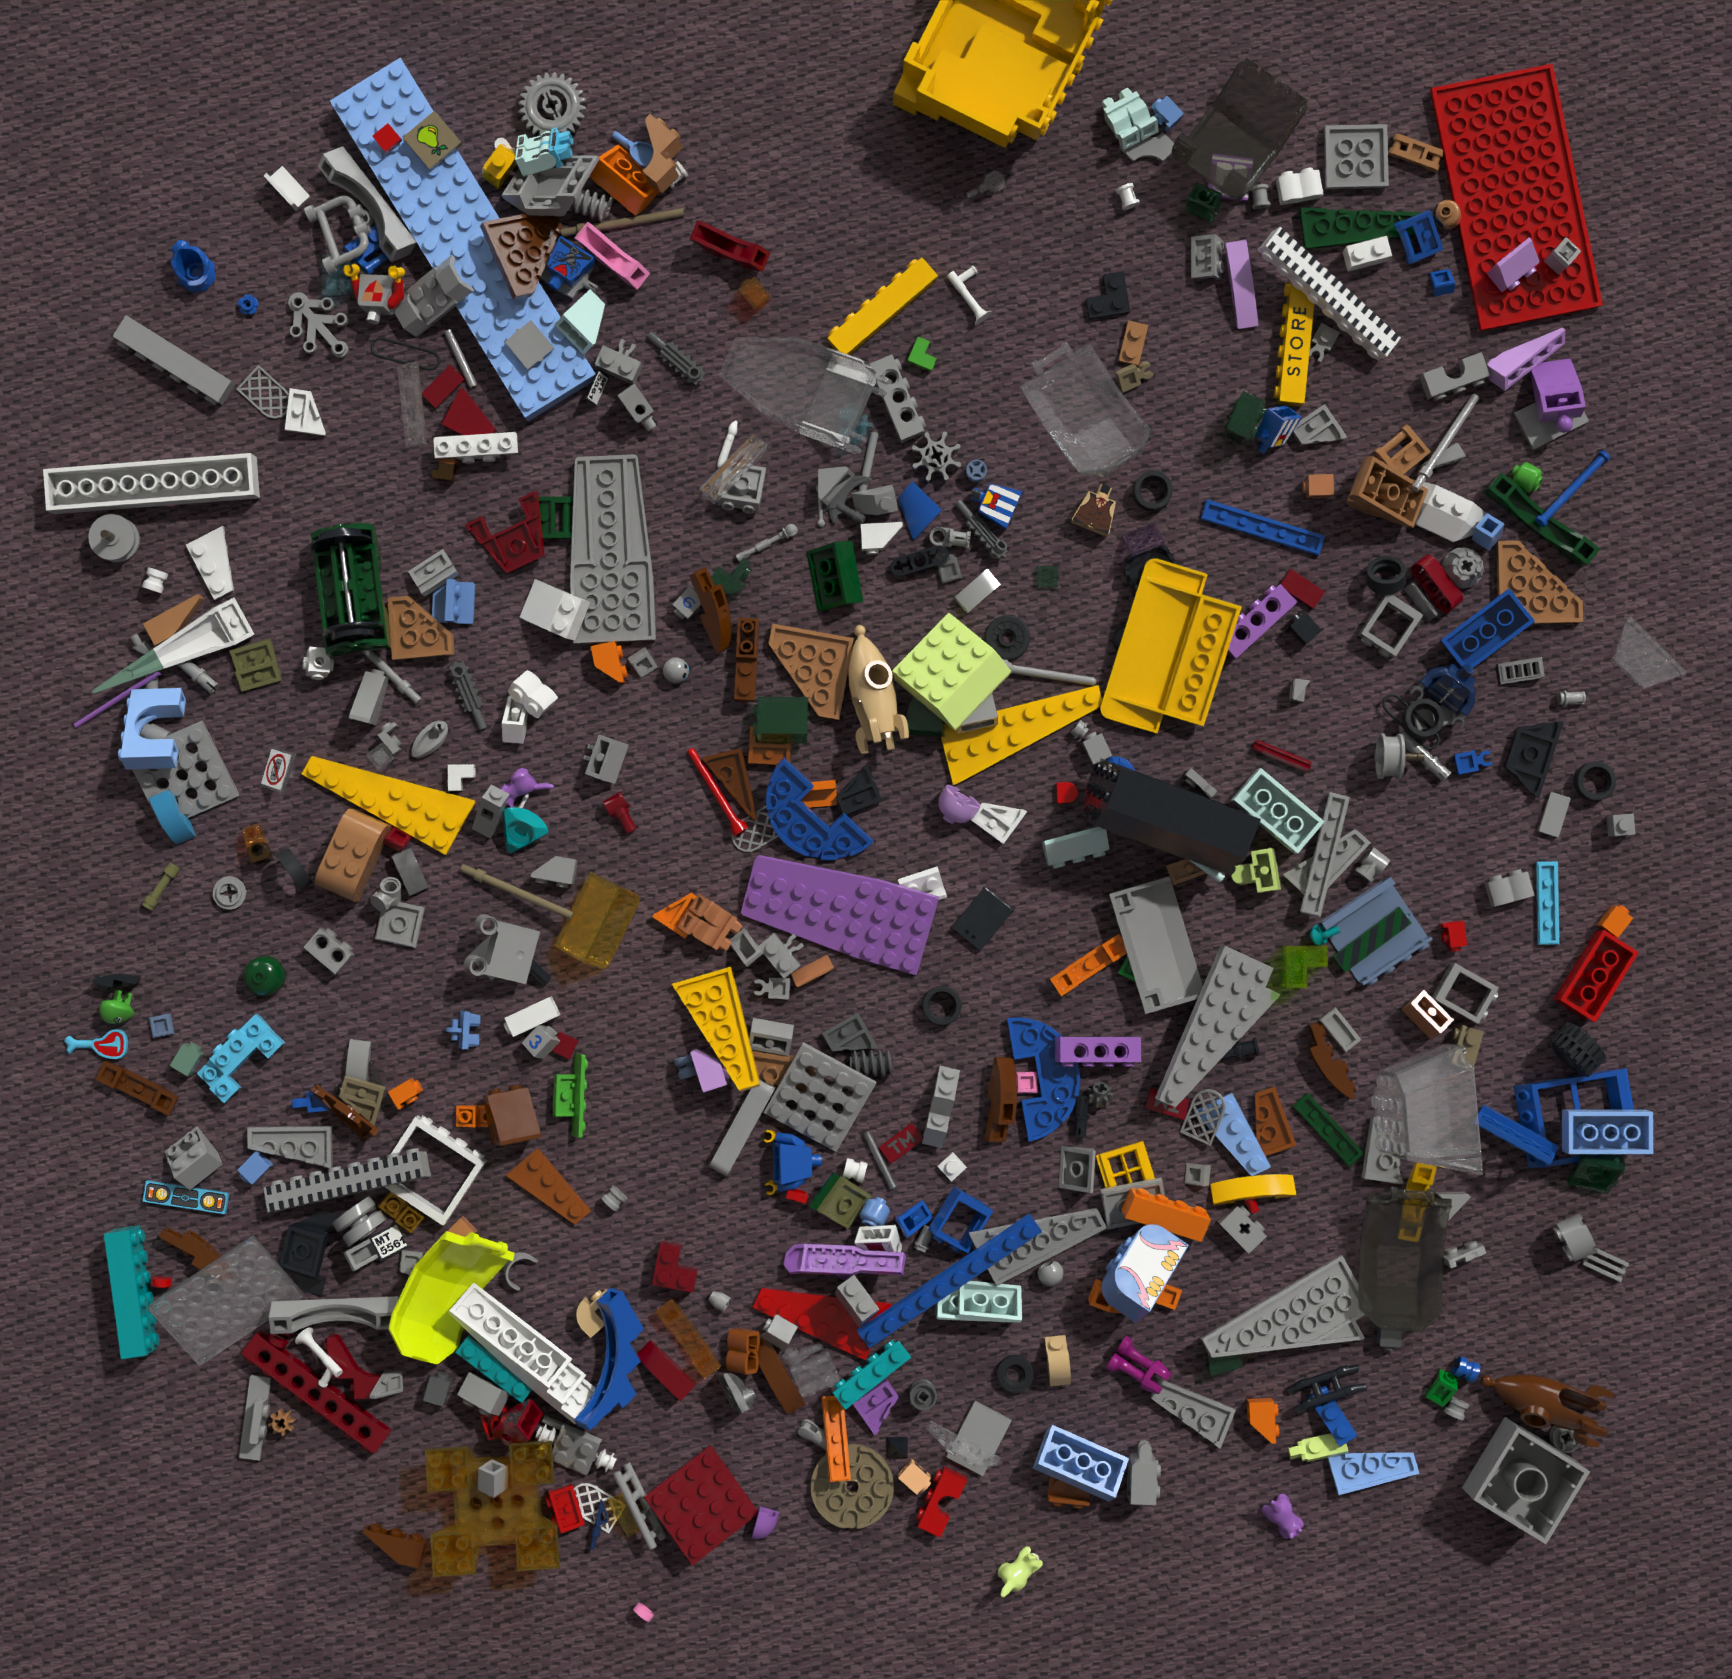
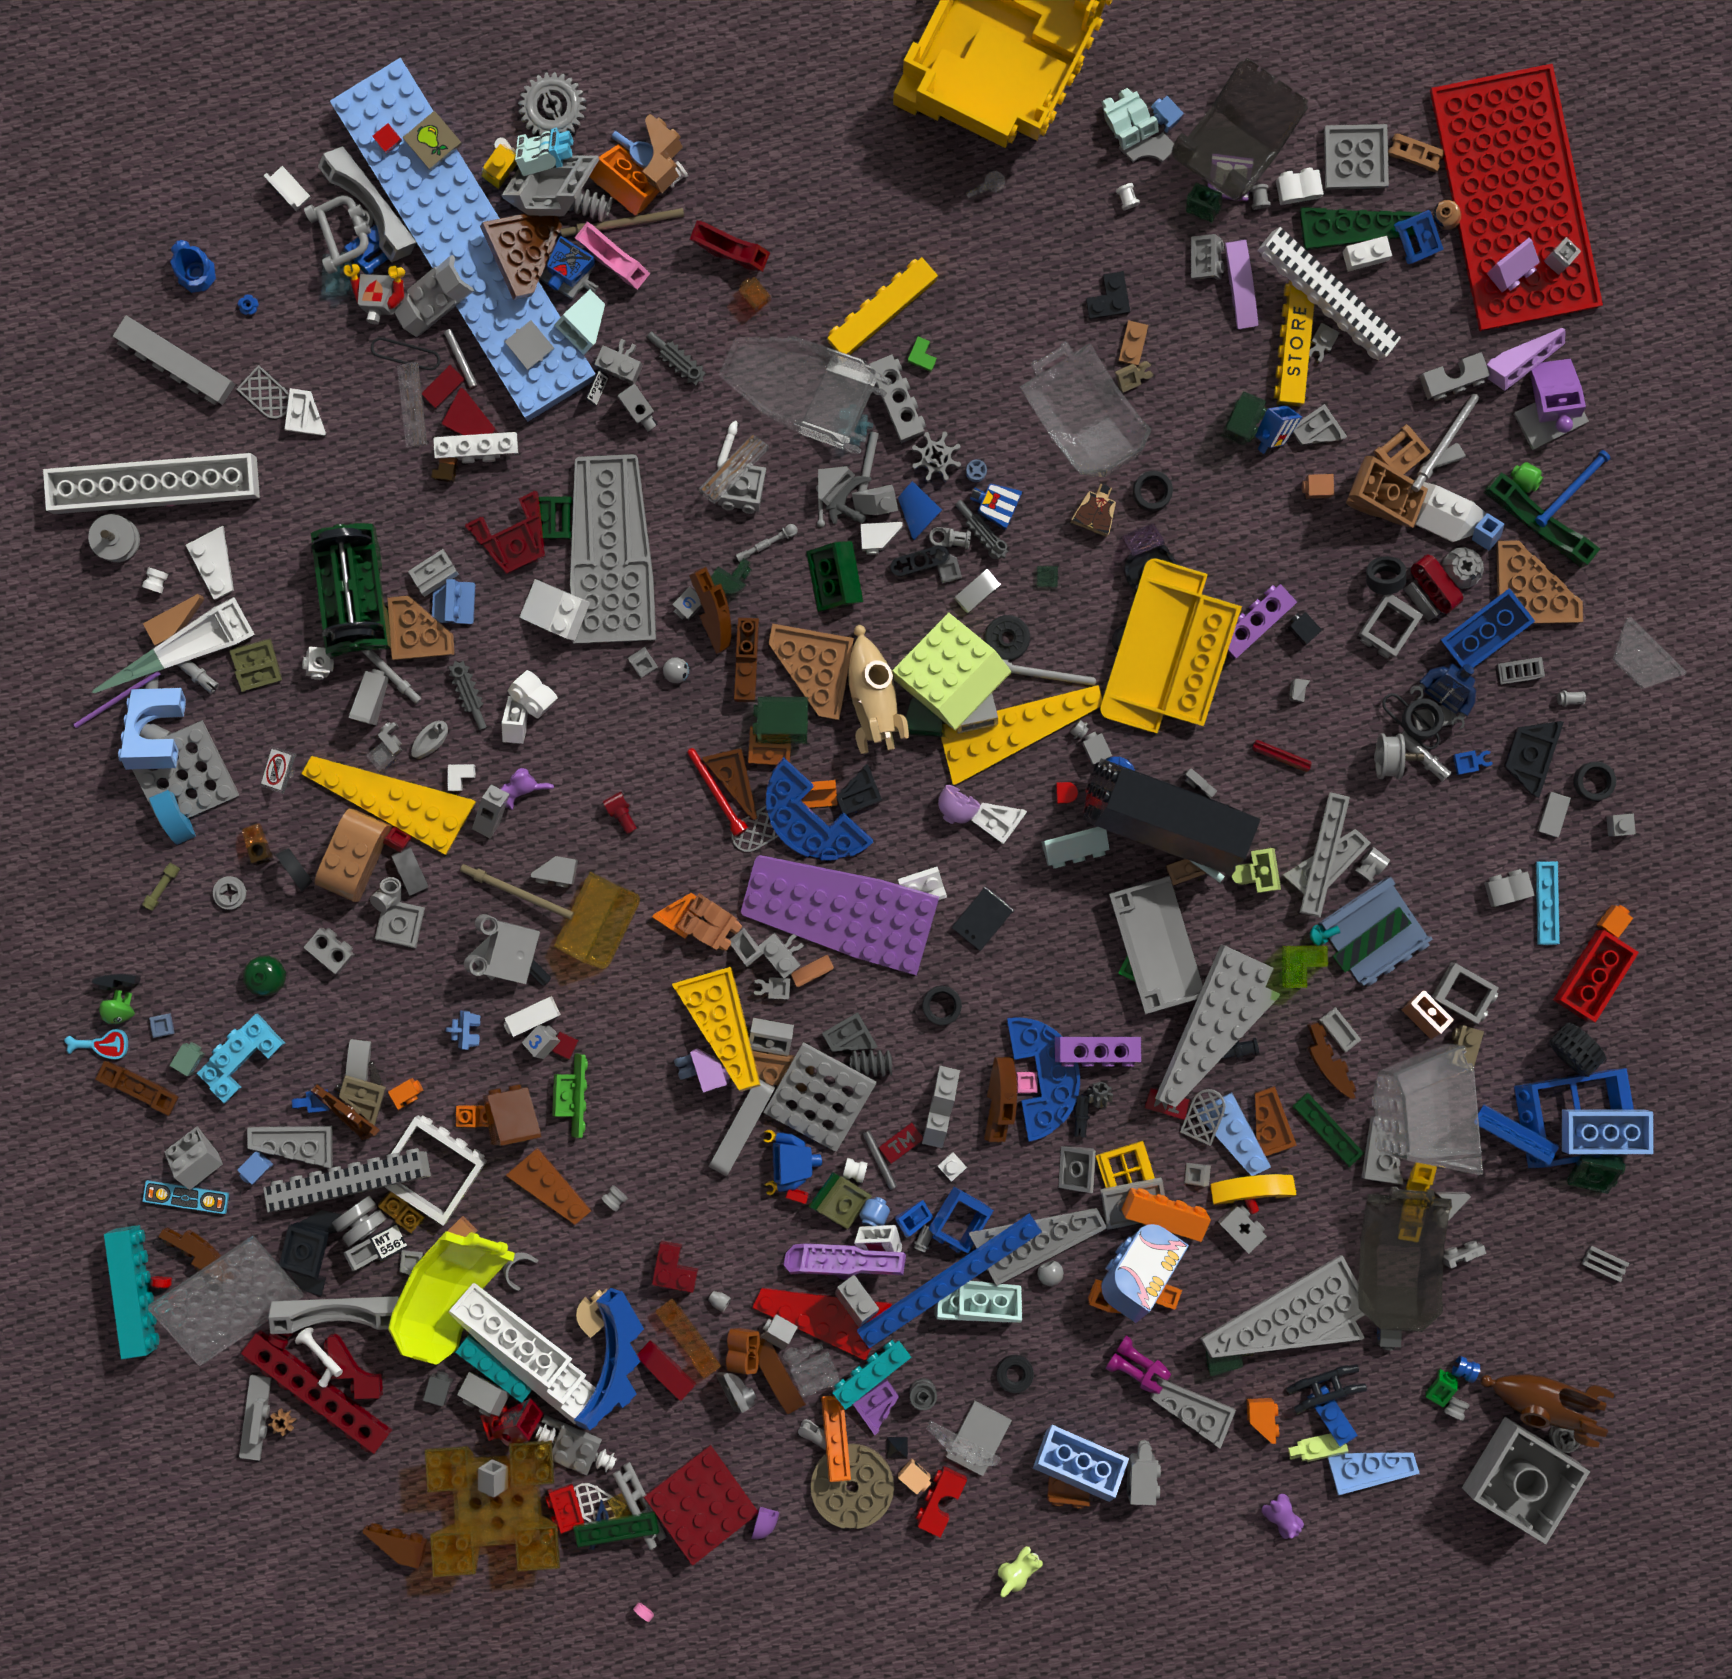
light grey bar [129,633,152,655] -> none
light grey plant [288,292,349,358] -> none
light grey tile [370,1371,403,1399] -> none
teal hat [502,793,548,853] -> none
light grey brick [583,735,629,784] -> none
orange slope [591,641,628,684] -> none
white piece [947,266,992,325] -> none
tan brick [1045,1335,1071,1386] -> none
orange slope [1050,934,1127,996] -> none
blue tile [1200,499,1325,556] -> none
light aqua brick [1230,768,1325,854] -> none
dark red tile [1280,569,1325,609] -> none
blue slope [1429,269,1455,297] -> none
red brick [1439,921,1467,952] -> none
light grey brick [1553,1214,1598,1262] -> none
none -> dark green tile [573,1511,659,1548]

